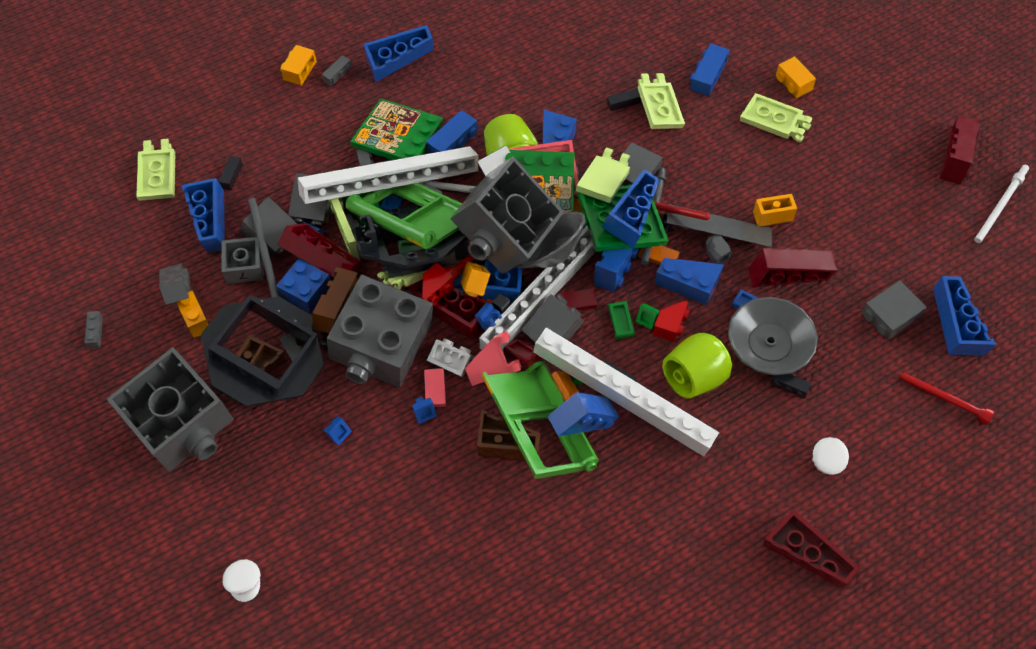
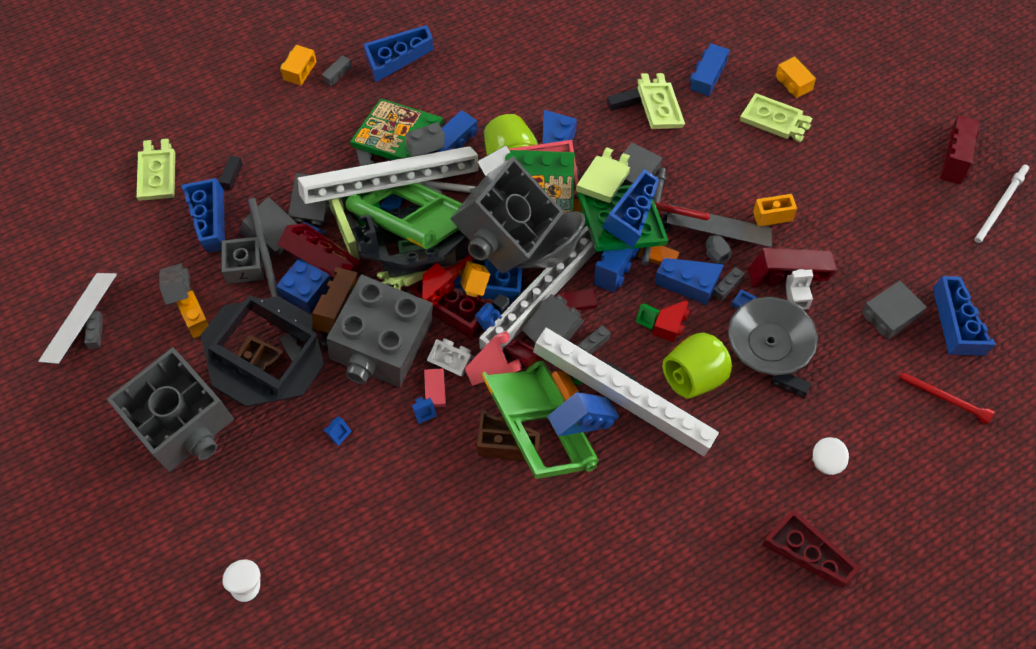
green tile [608,301,635,340] -> none
none -> white sticker [38,273,117,364]
none -> dark grey brick [405,122,445,157]
none -> dark grey piece [577,325,611,354]
none -> dark grey piece [712,267,745,302]
none -> white brick [786,269,813,310]

